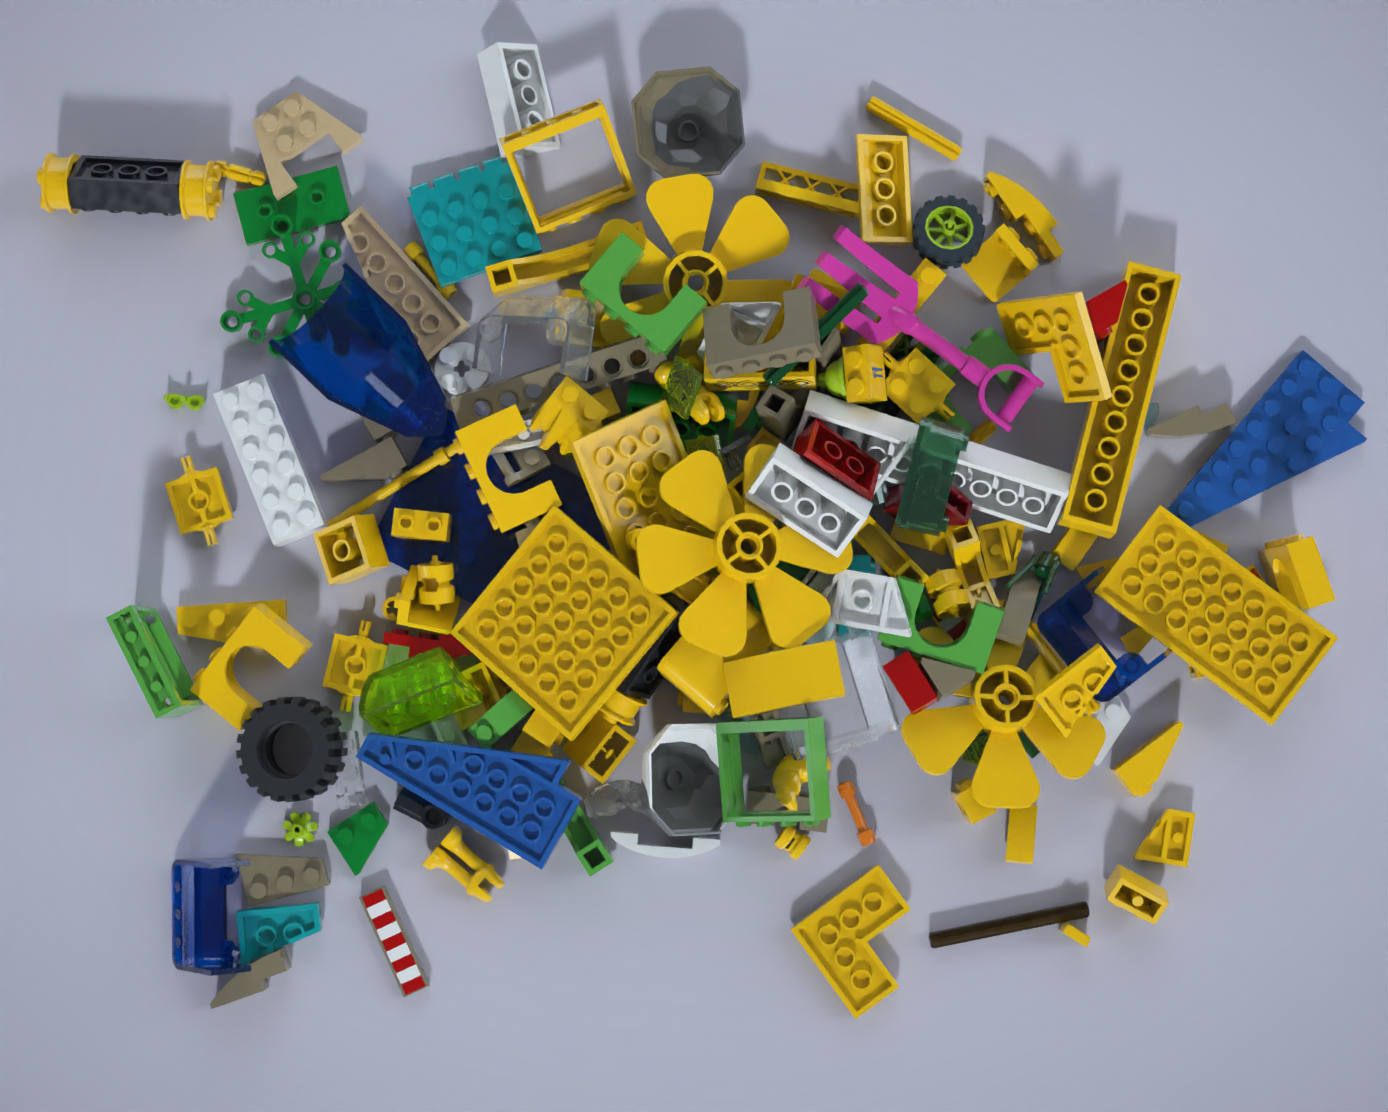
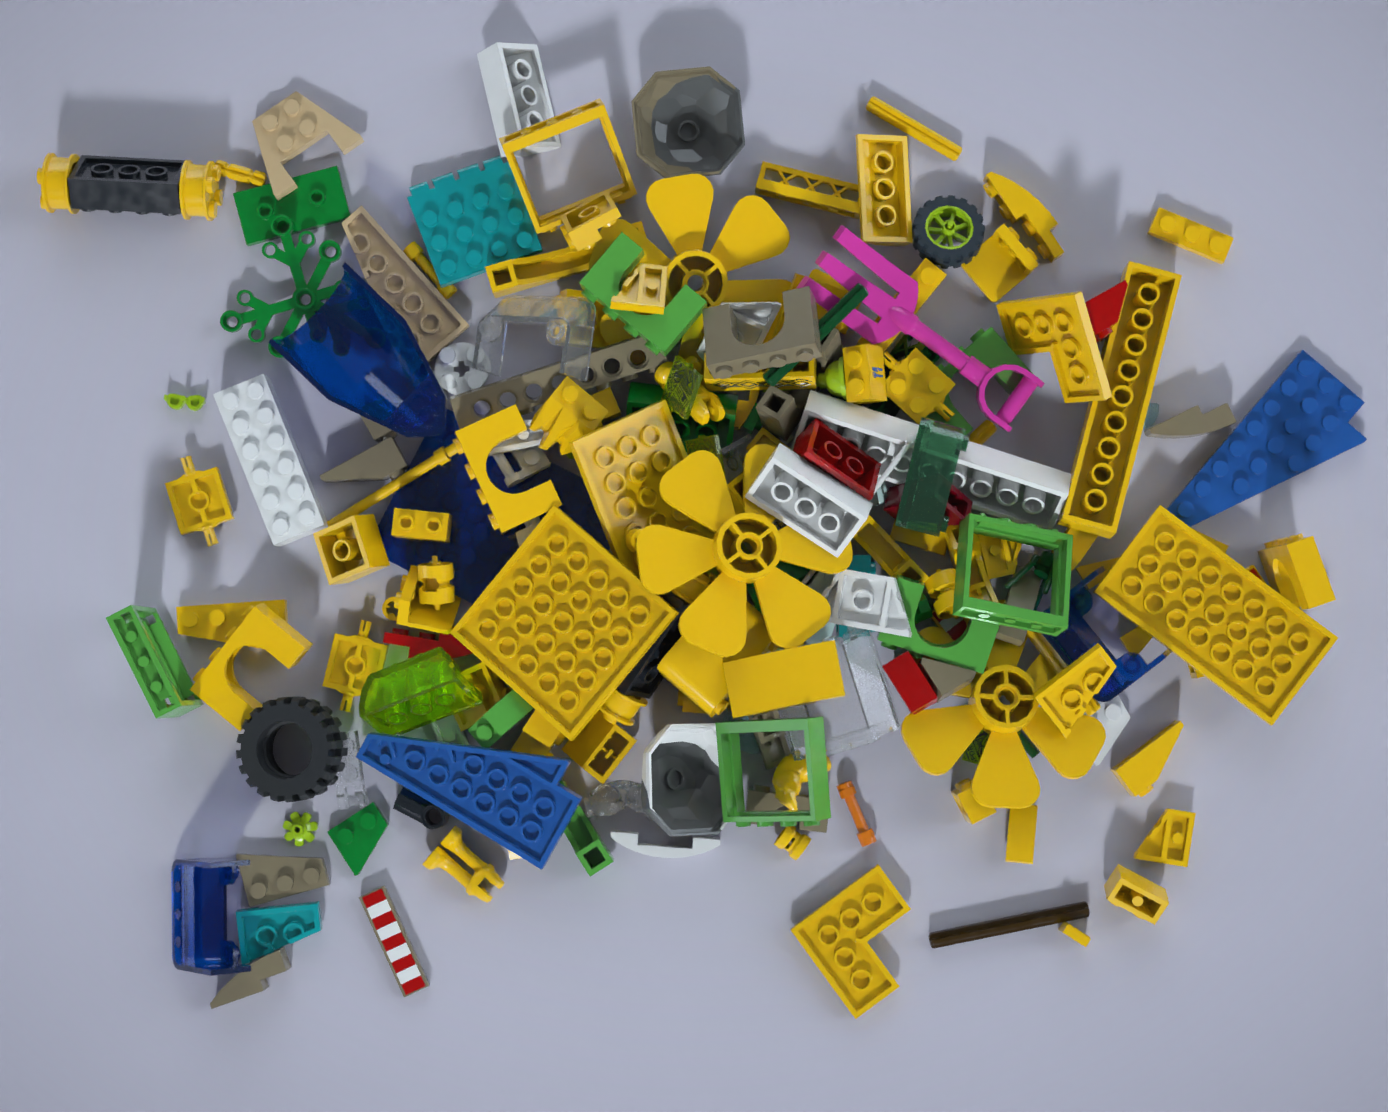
none -> yellow plate [560,190,621,251]
none -> yellow wing [610,263,668,315]
none -> bright green window [953,513,1073,636]
none -> yellow plate [1147,207,1234,264]

